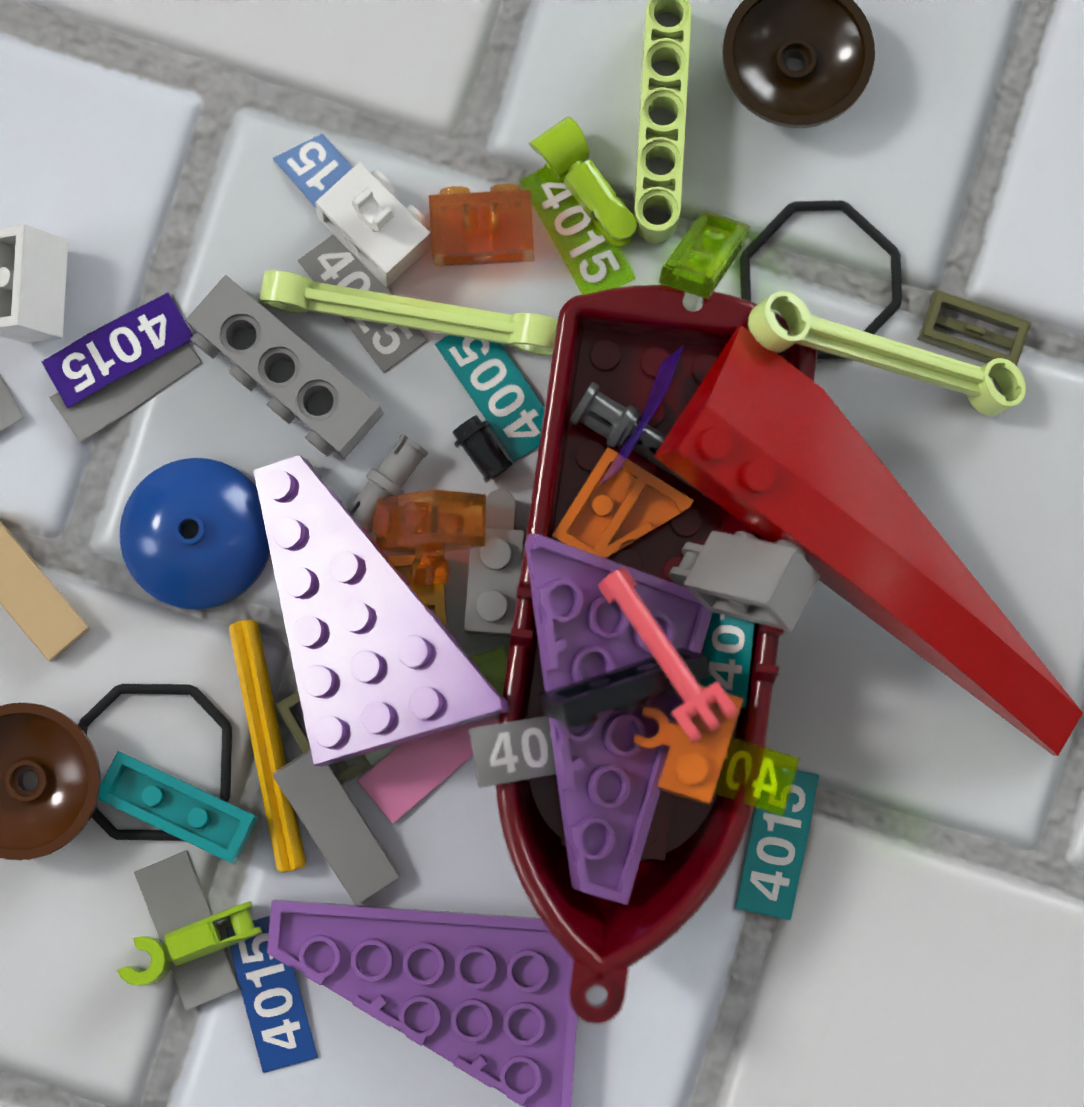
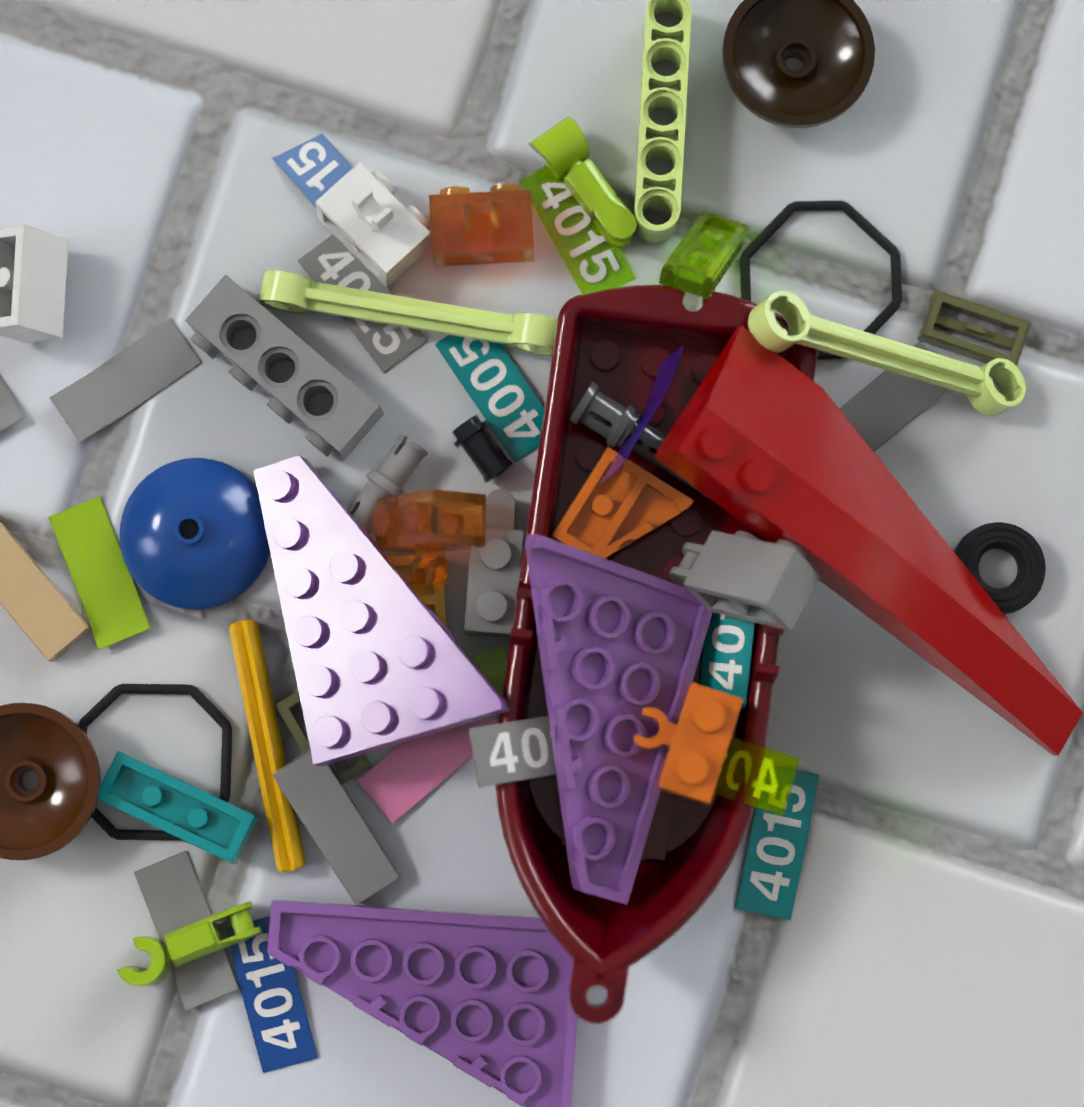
dark purple sticker [41,292,193,409] -> none
black plate [540,648,711,727] -> none
coral hinge [598,567,739,745] -> none
none -> lime sticker [48,496,151,650]
none -> light grey sticker [840,341,949,452]
none -> black tyre [954,522,1046,614]

